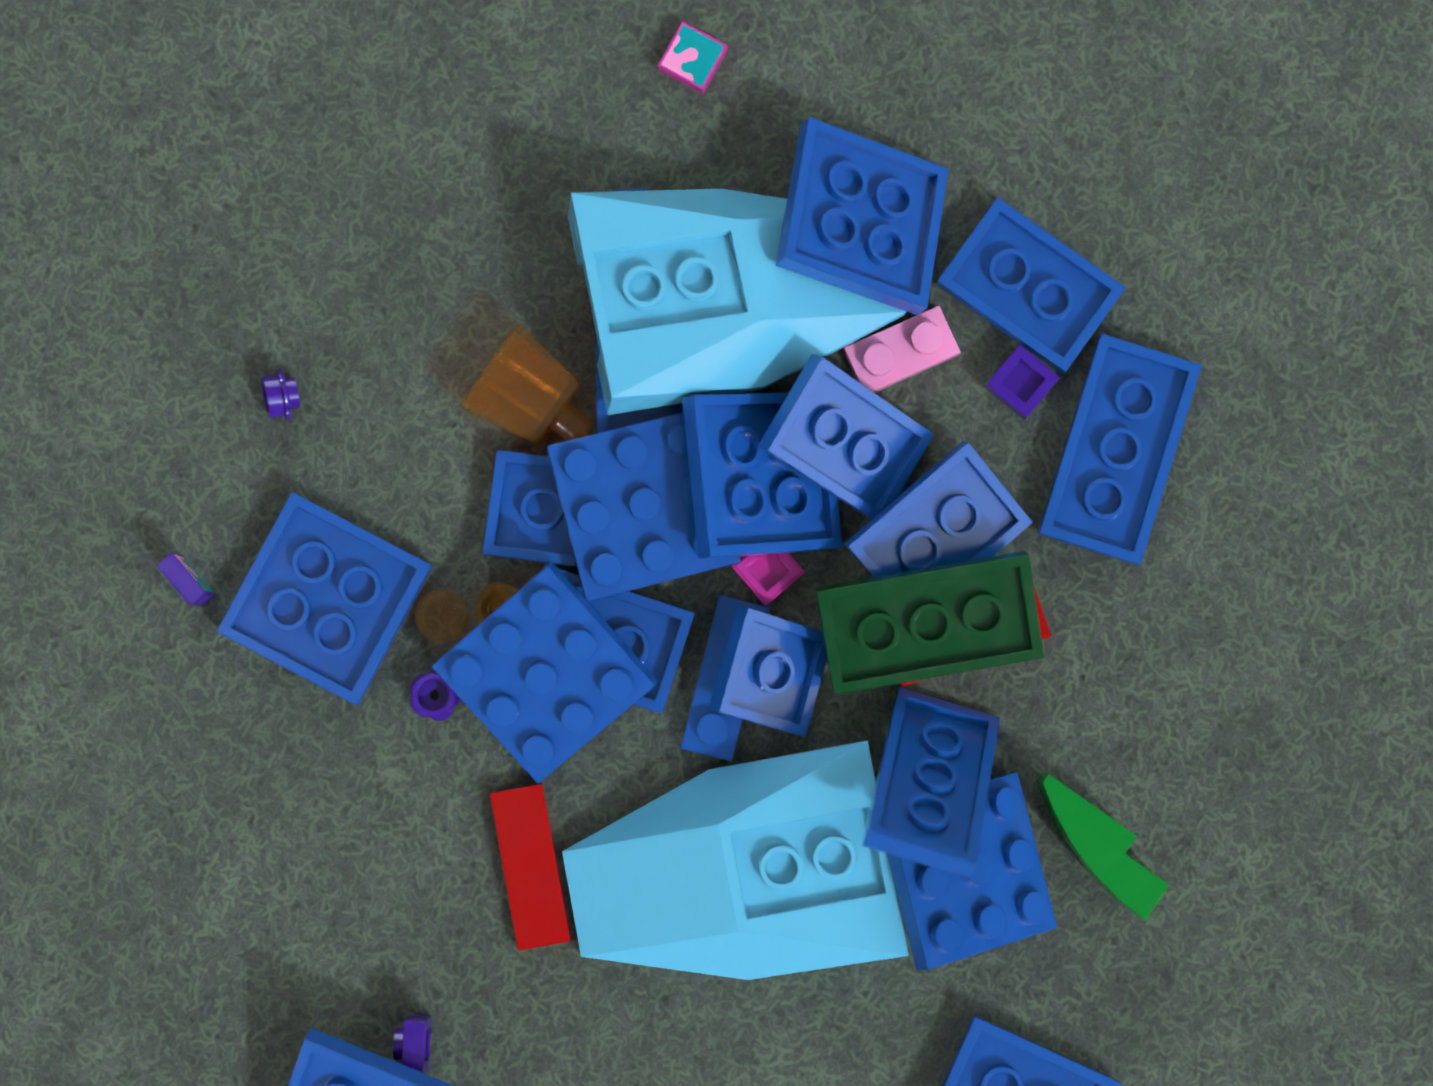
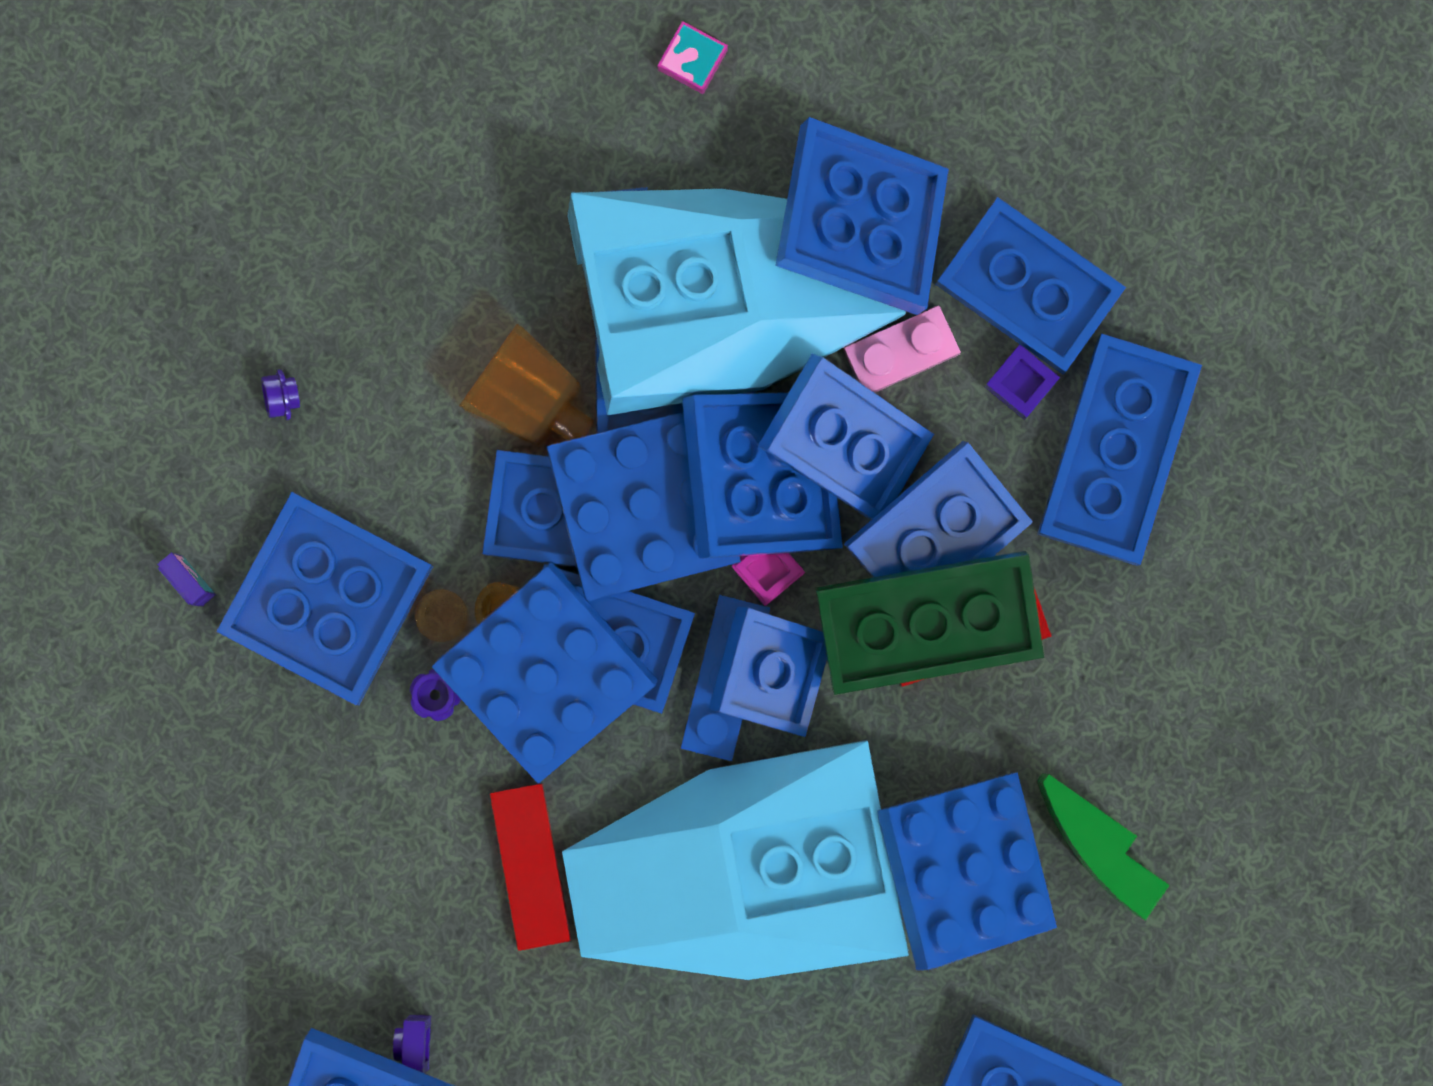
blue plate [862,687,1000,879] -> none

